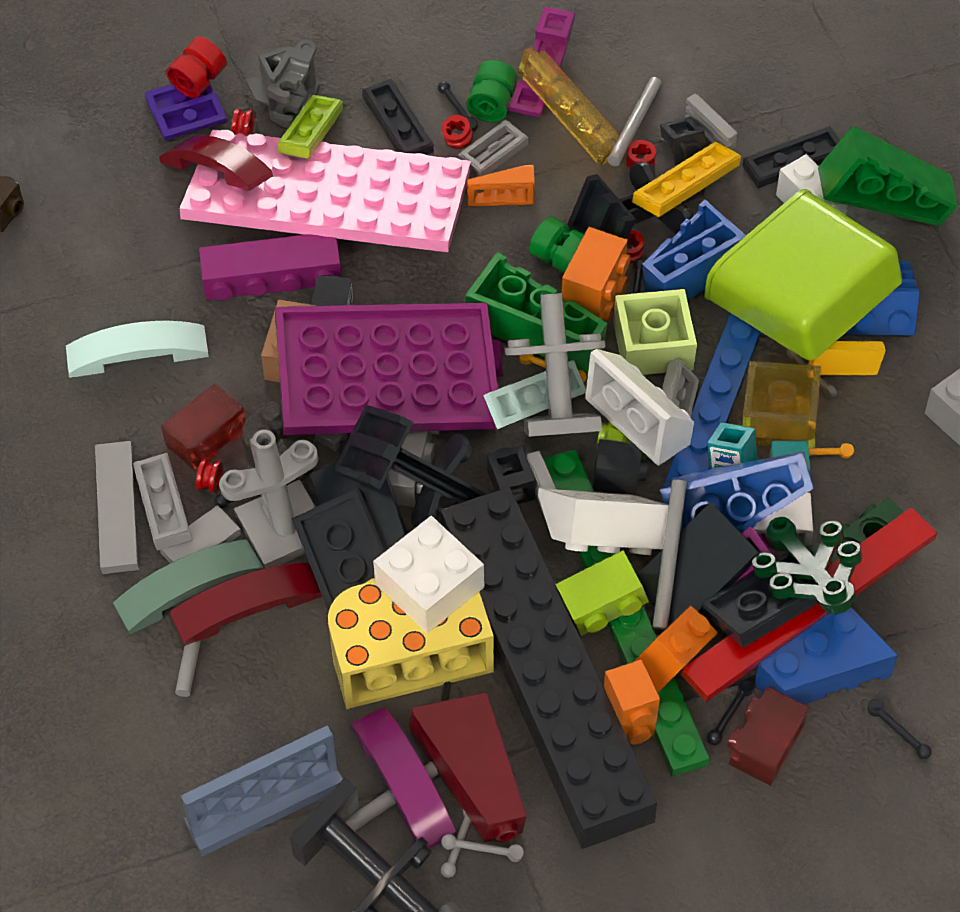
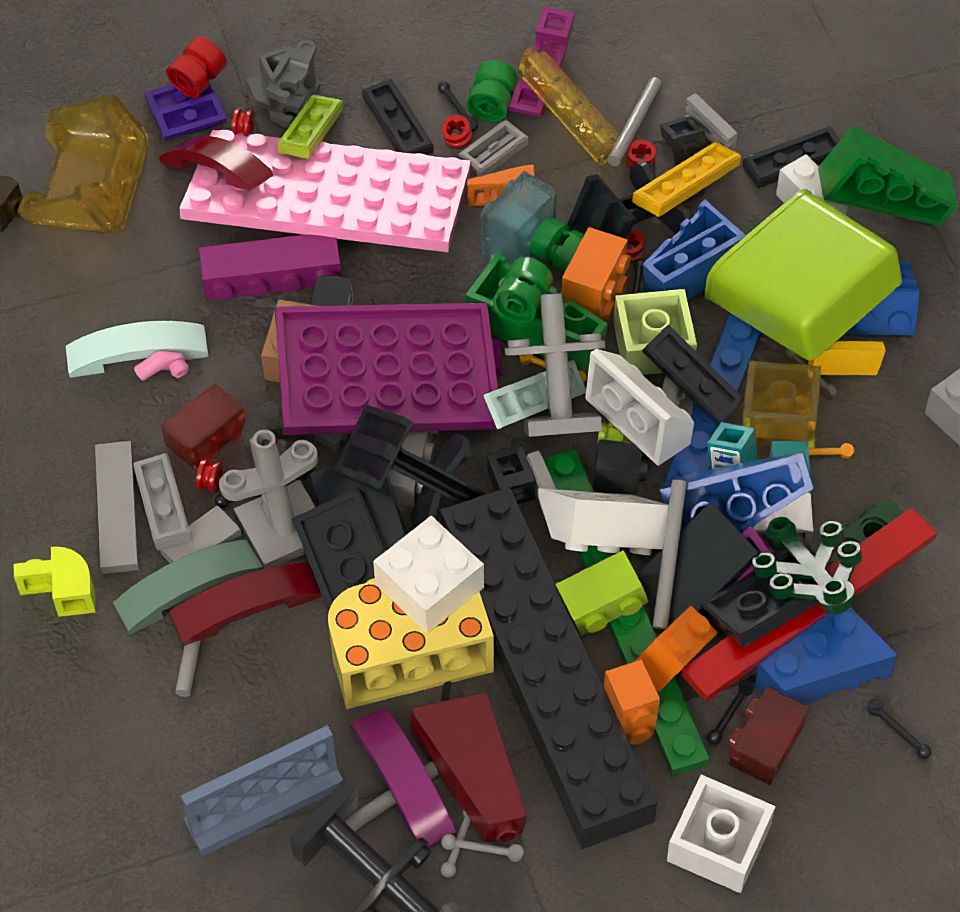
none -> neon yellow brick [14,547,96,617]
none -> clear yellow windscreen [17,94,148,234]
none -> bright pink arm [134,351,189,381]
none -> clear light blue brick [481,171,557,265]
none -> green wheel [493,257,553,324]
none -> black tile [642,324,745,426]
none -> white brick [667,775,775,893]

